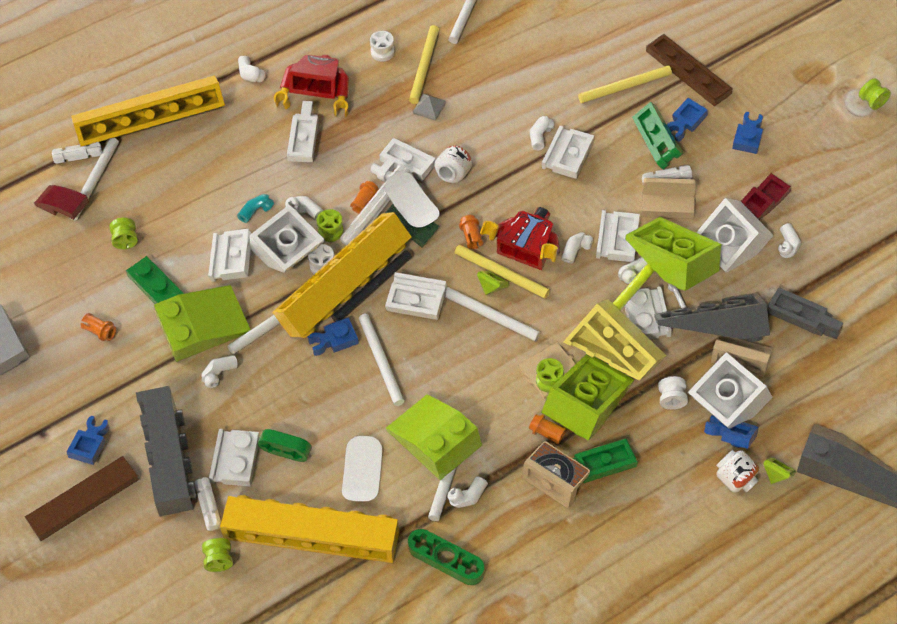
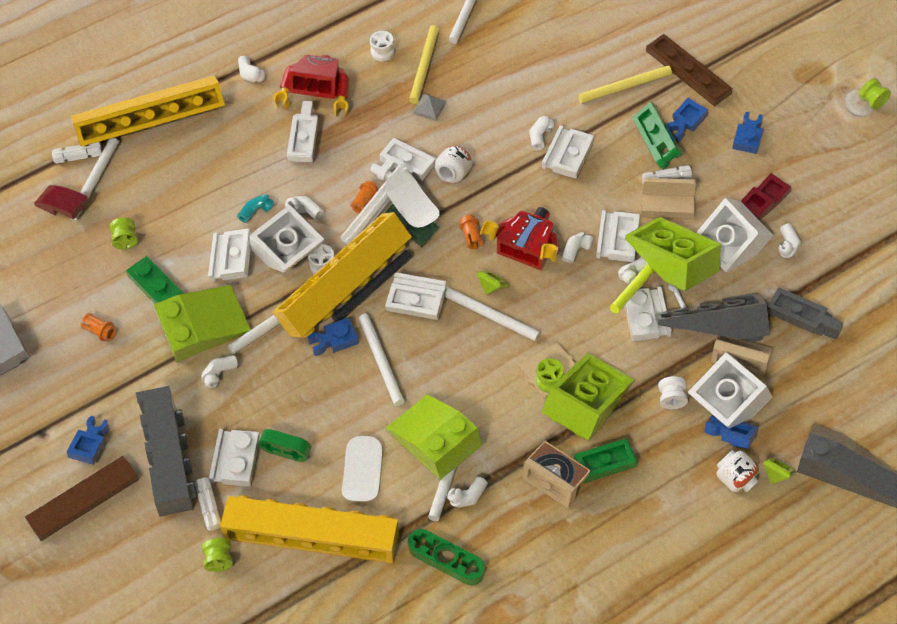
lime wheel [316,209,344,242] -> none
light yellow bar [455,244,550,299] -> none
orange pin [529,414,566,445] -> none
light yellow wedge [563,299,667,380] -> none

